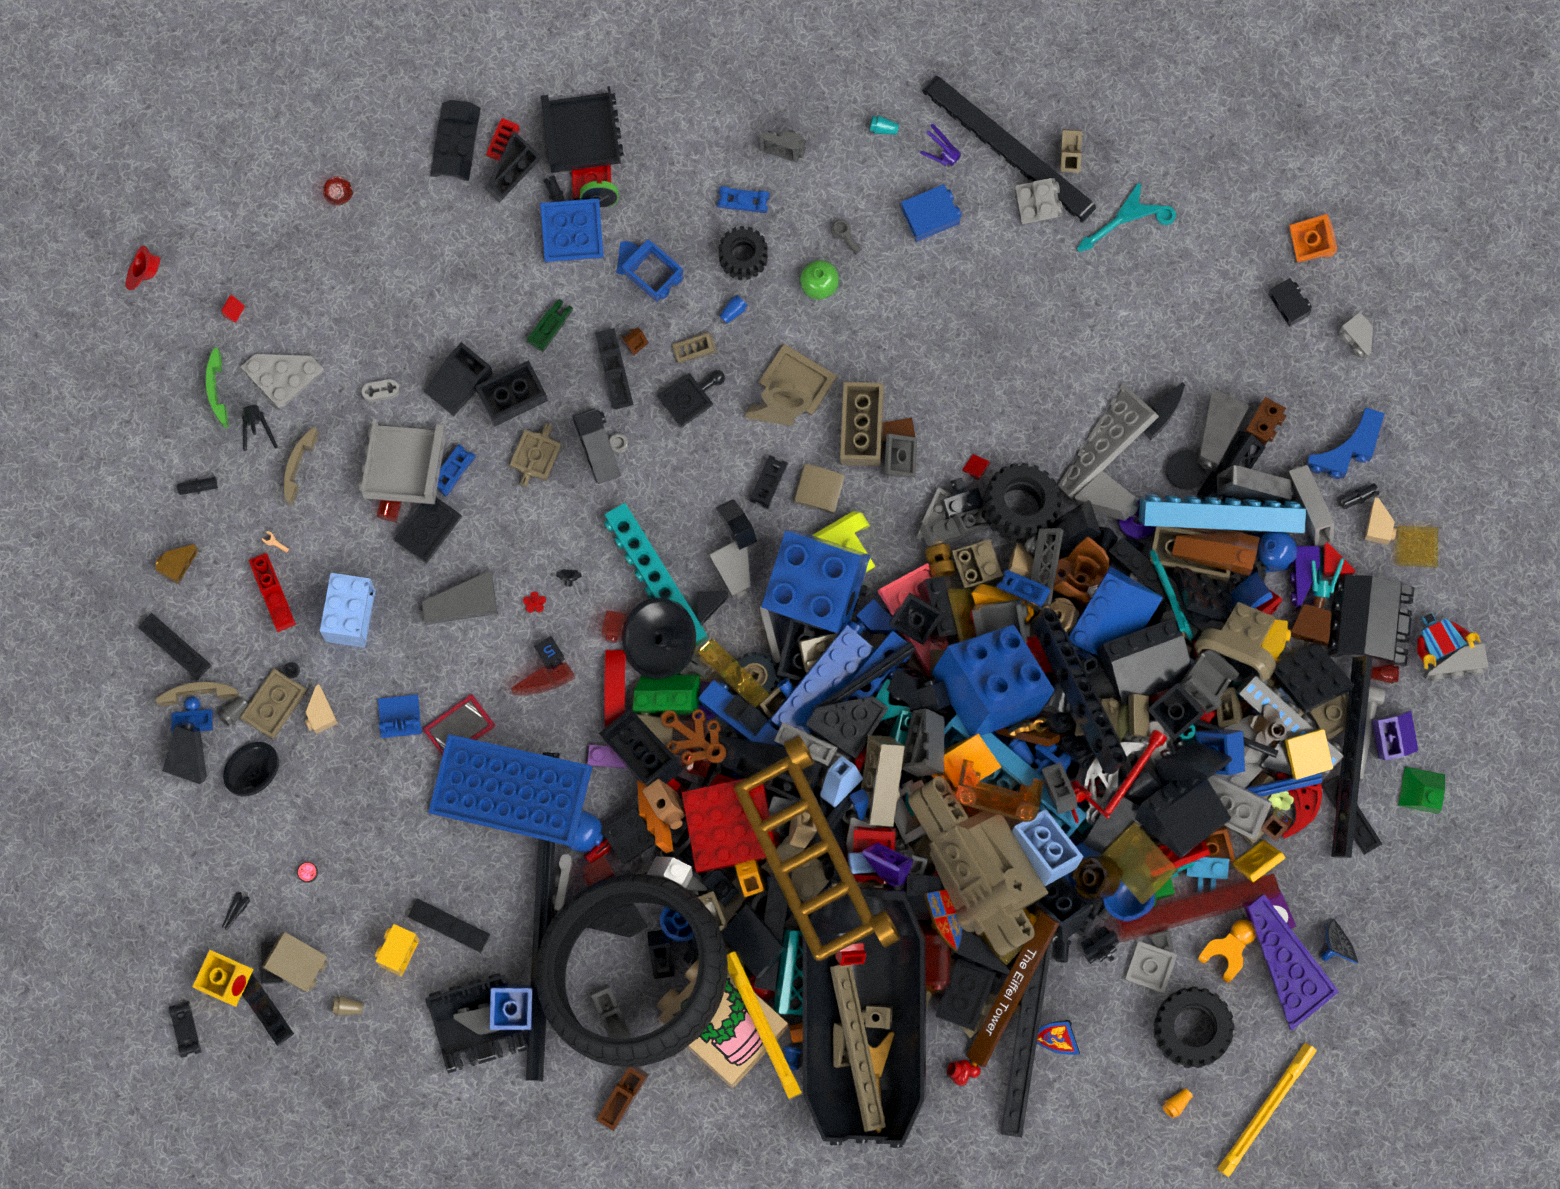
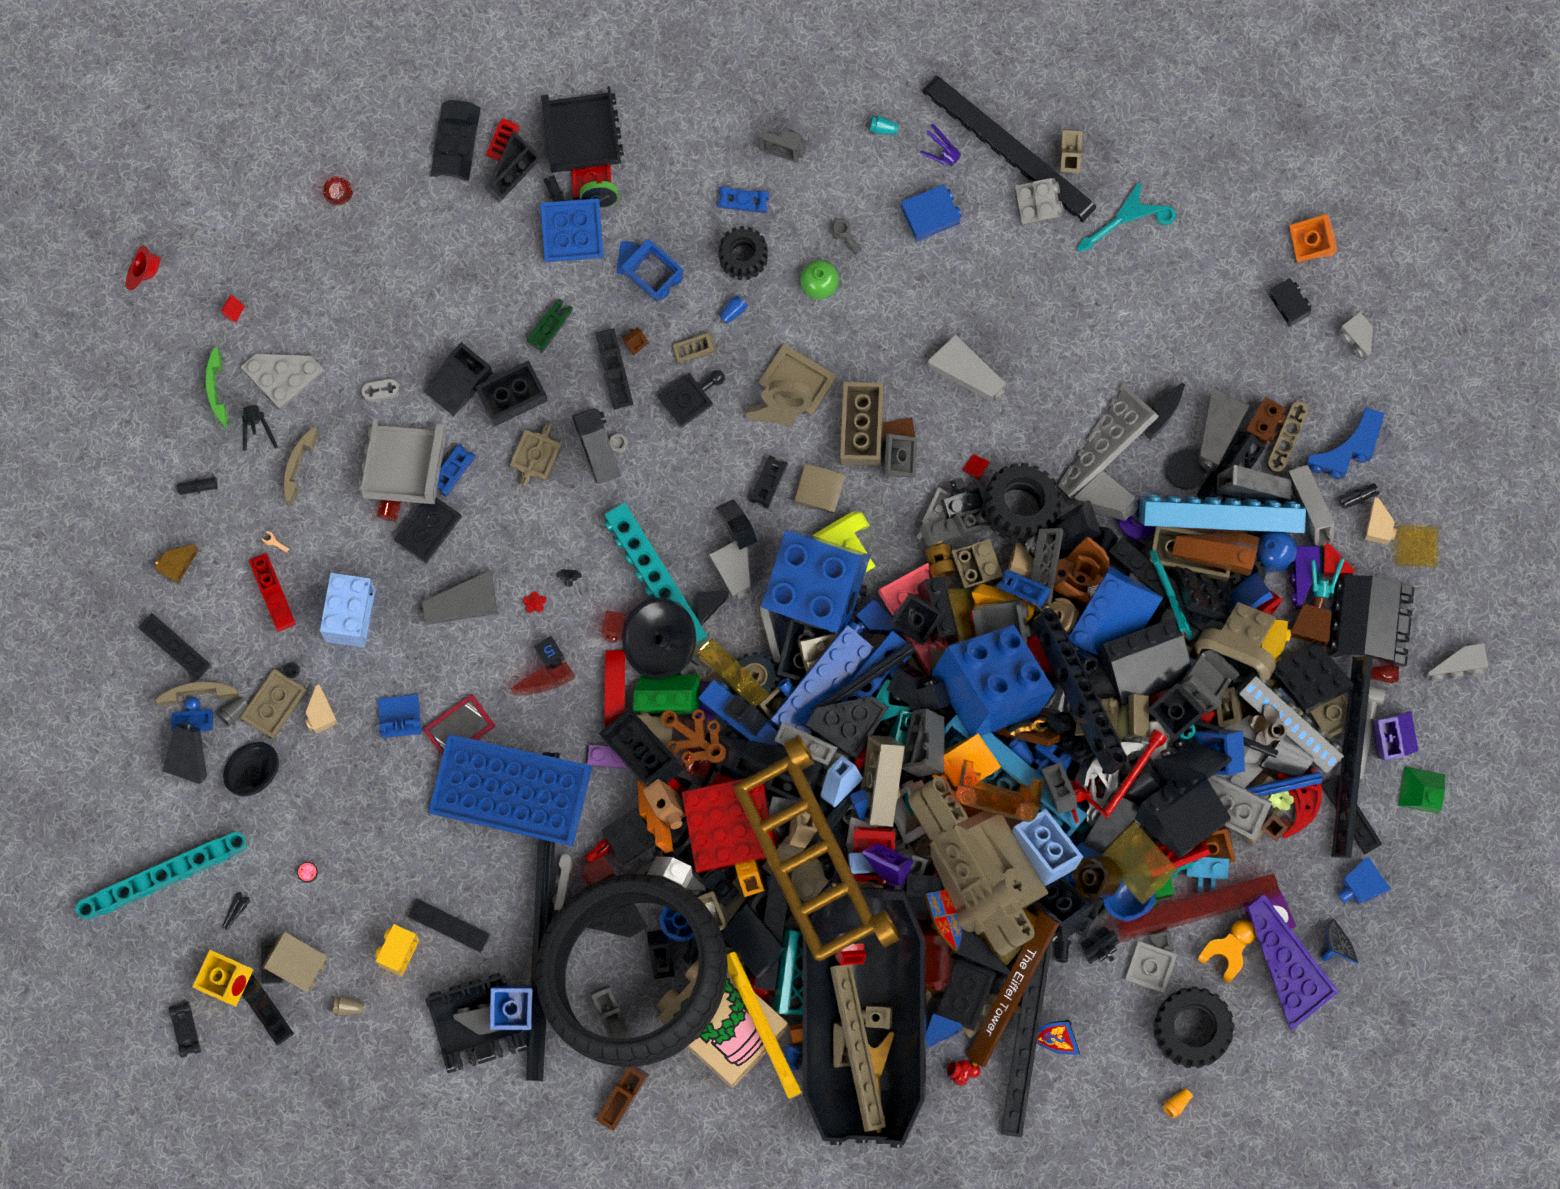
blue cylinder [567,810,604,852] -> none
yellow piece [1217,1043,1317,1177] -> none
yellow tile [1232,840,1285,882] -> none
yellow tile [1285,729,1333,780] -> none
torso [1417,613,1481,669] -> none
none -> teal beam [75,832,248,920]
none -> blue slope [926,1014,963,1048]
none -> light grey slope [927,335,1006,402]
none -> dark tan beam [1267,402,1308,474]
none -> blue torso [1337,857,1391,905]

